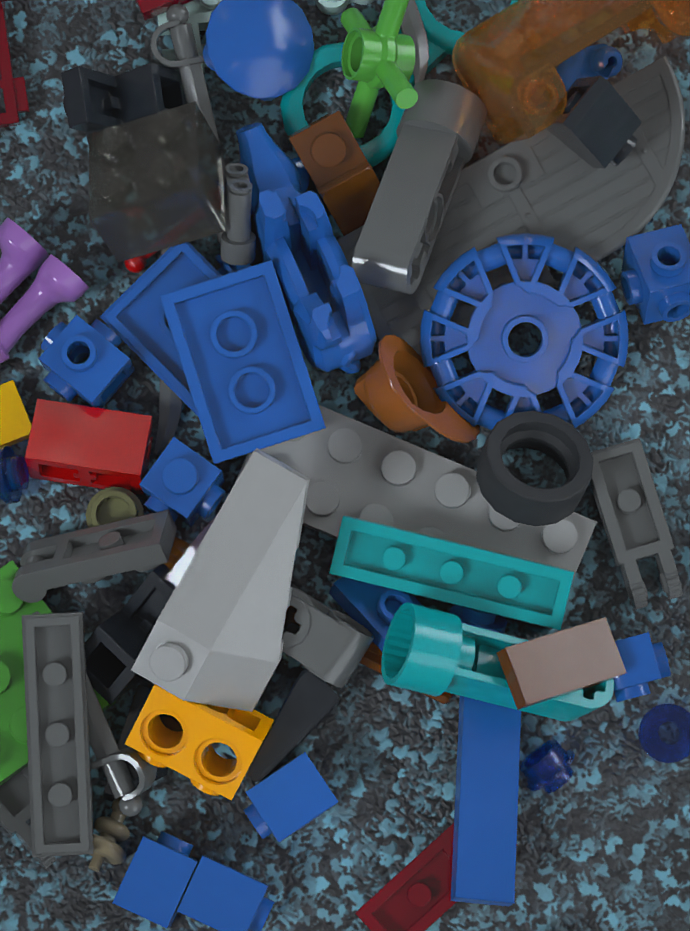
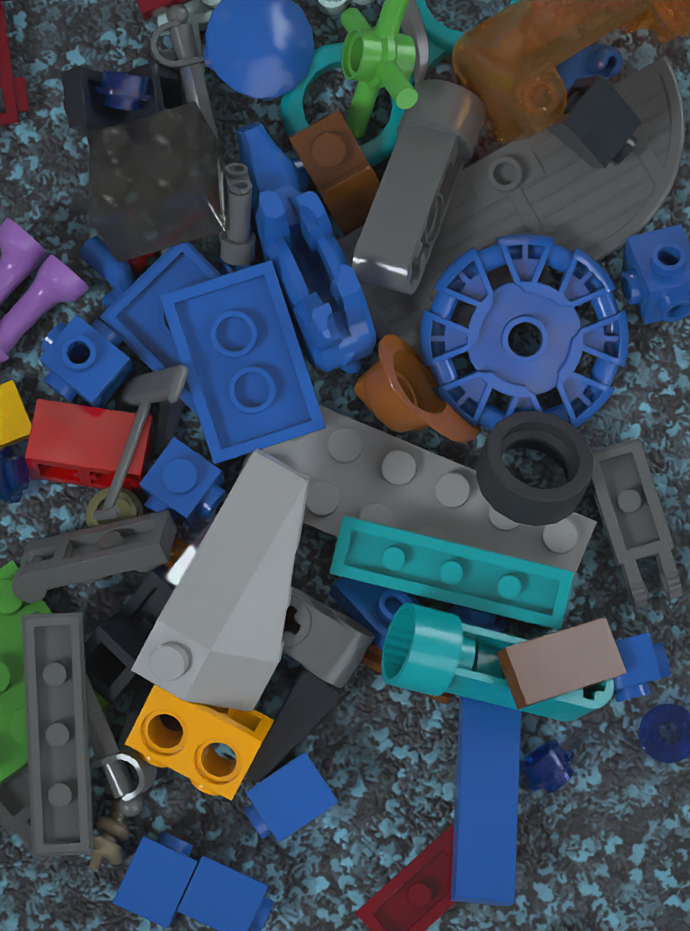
none -> blue arm [80,236,136,310]
none -> dark grey piece [93,364,189,521]
none -> clear blue plate [95,70,152,111]

